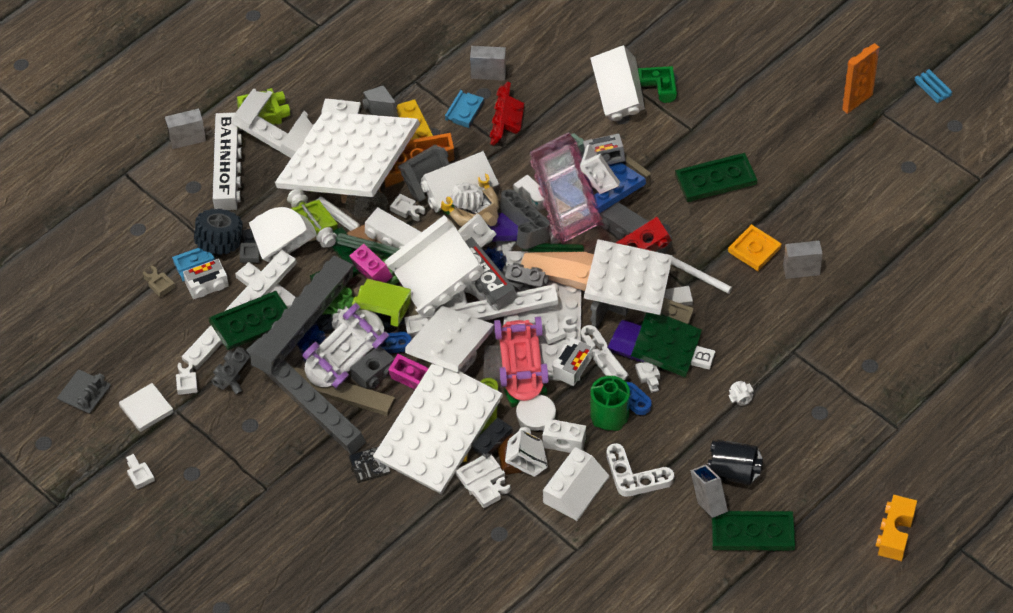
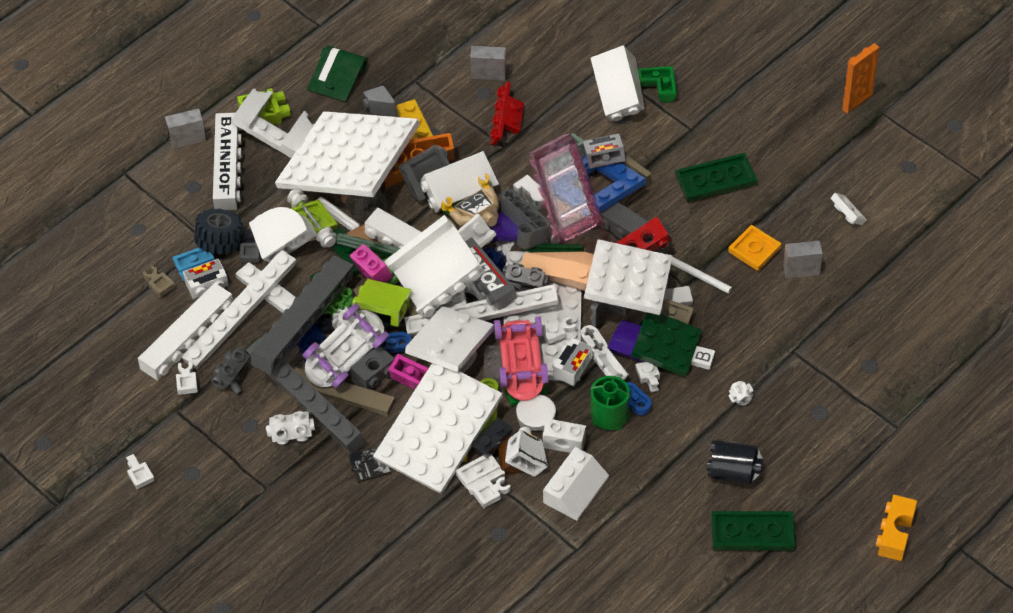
dark grey hinge [57,369,111,414] -> none
white tile [119,383,174,432] -> none
dark green plate [209,291,288,350] -> none
white plate [322,98,361,114] -> none
white plate [390,194,425,221] -> none
dark azure plate [445,90,484,128] -> none
white gear [451,182,484,210] -> none
white bracket [580,144,620,194] -> none
white beam [606,444,674,497] -> none
flat silver piece [690,465,728,517] -> none
dark azure tile [915,69,952,104] -> none
none -> white brick [138,283,233,381]
none -> white brick [266,411,315,444]
none -> dark green door [307,45,368,103]
none -> white plate [831,193,867,225]

